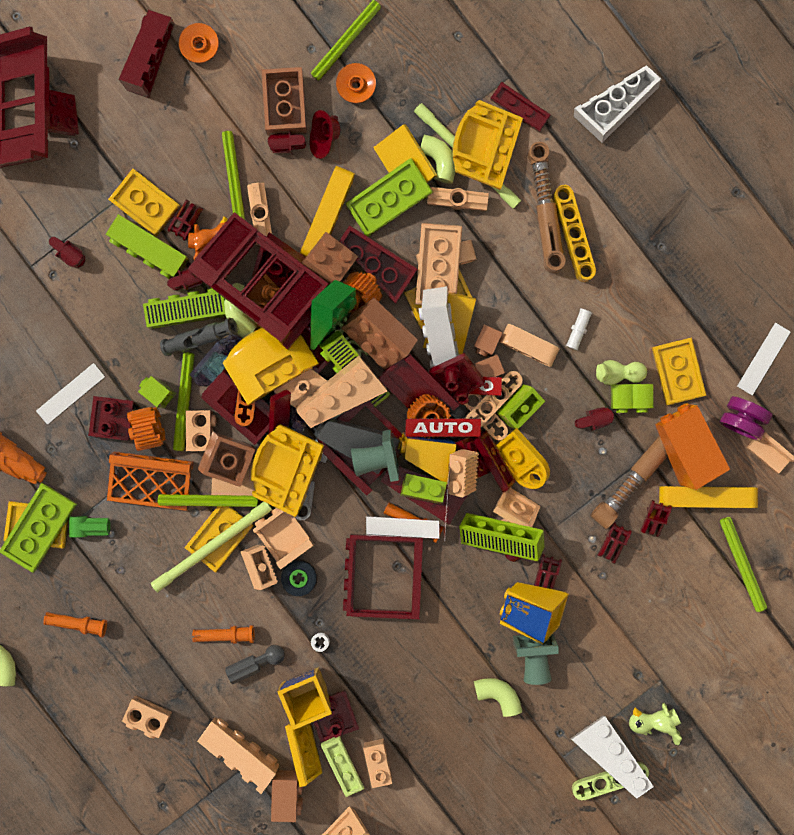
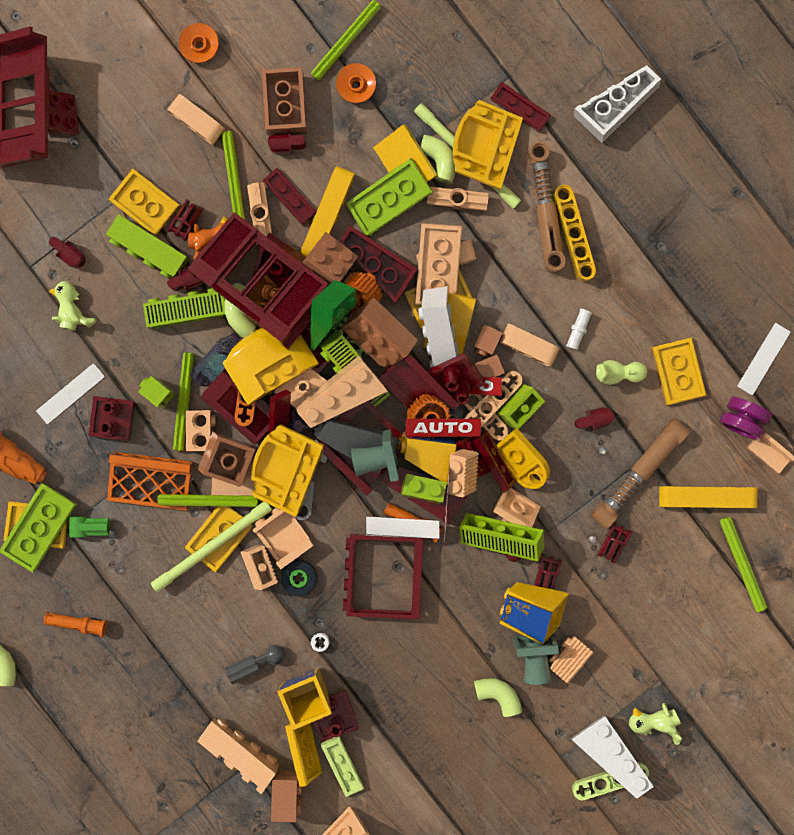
dark red wedge [119,10,175,98] -> none
light nougat brick [122,696,172,739] -> none
orange brick [127,407,166,451] -> none
dark grey piece [160,317,238,356] -> none
orange pin [192,625,255,644] -> none
dark red piece [309,110,341,159] -> none
light nougat brick [363,738,392,788] -> none
lime brick [611,384,654,413] -> none
dark red arm [640,500,672,537] -> none
orange slope [655,403,730,490] -> none
none -> yellowish green animal [49,281,96,331]
none -> light nougat beam [167,94,225,145]
none -> dark red tile [262,168,317,226]
none -> light nougat brick [548,635,594,684]

